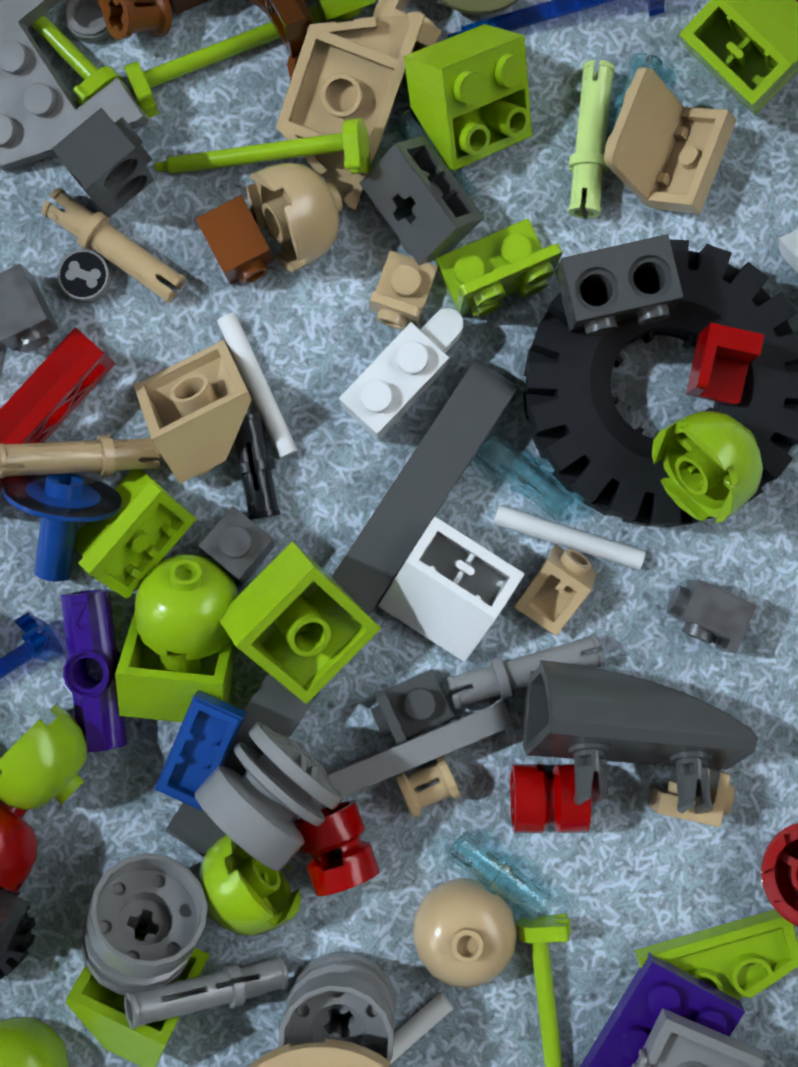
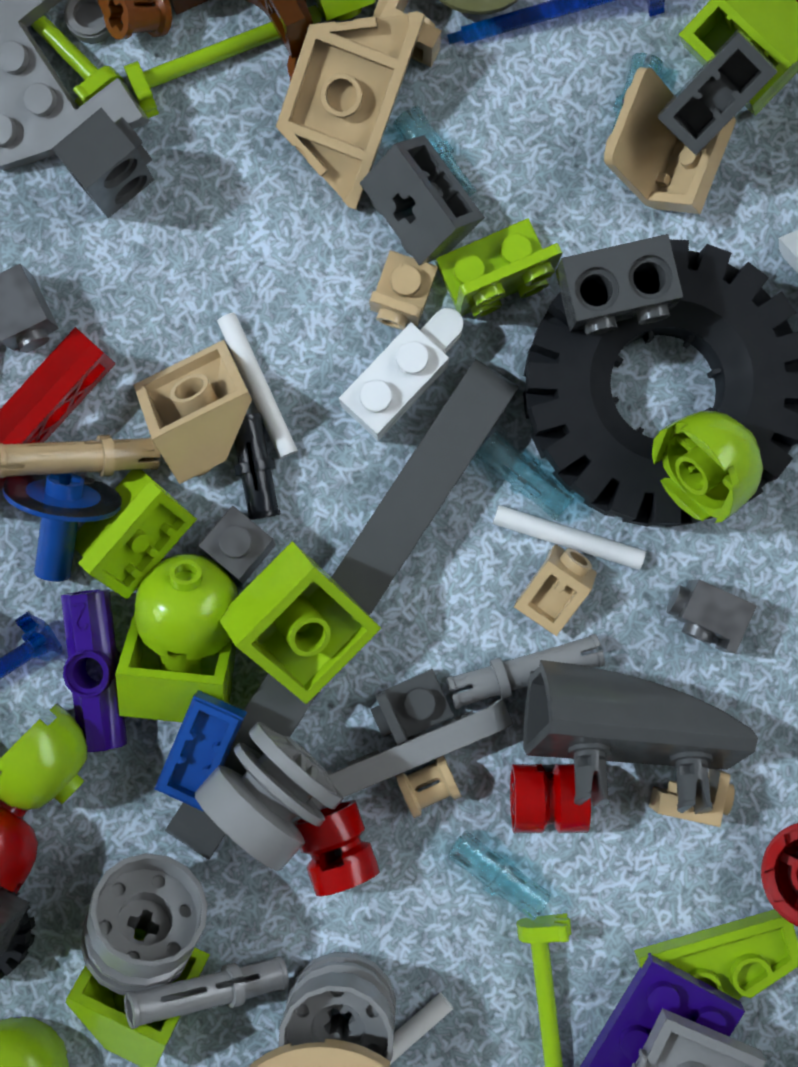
tan pin [41,188,186,304] -> none
tile [58,249,112,303] -> none
lime piece [155,118,372,174] -> none
dark orange brick [196,195,274,285] -> none
lime cylinder [198,834,301,935] -> none
tan cylinder [247,163,342,272] -> none
white slope [378,516,525,662] -> none
lime slope [404,24,532,171] -> none
tan cylinder [413,877,517,989] -> none
yellowish green pin [568,60,615,219] -> none
red panel [686,322,765,405] -> none
none -> dark grey brick [658,29,778,155]

